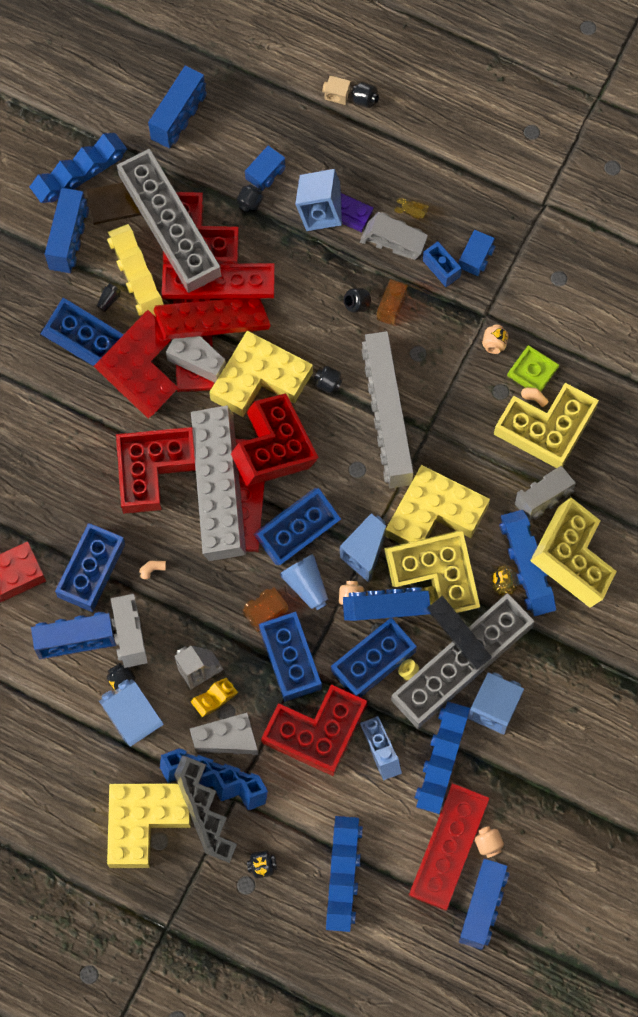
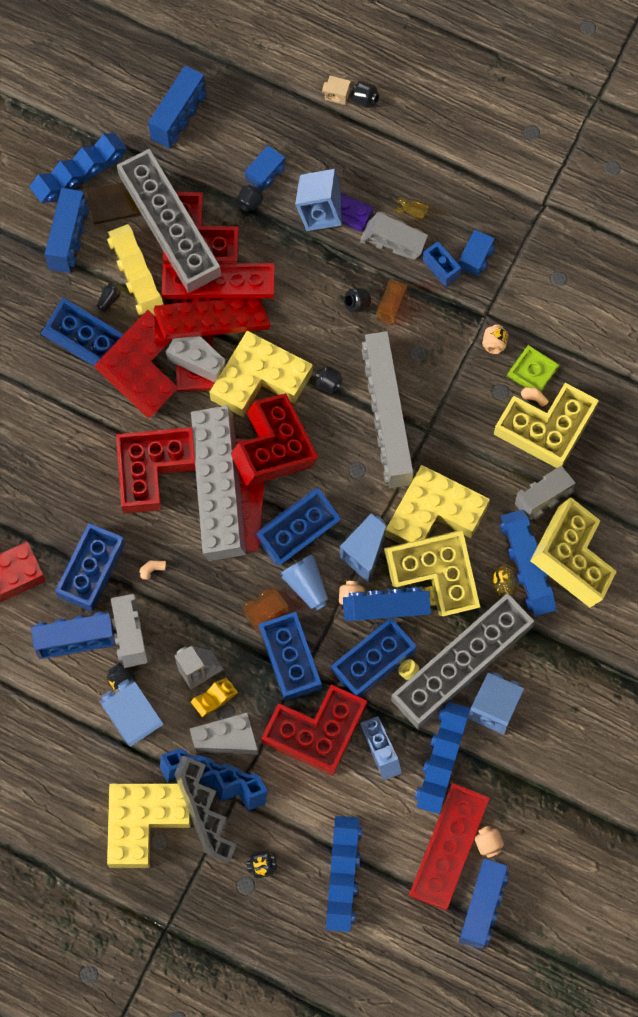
black plate [426,595,492,670] -> none

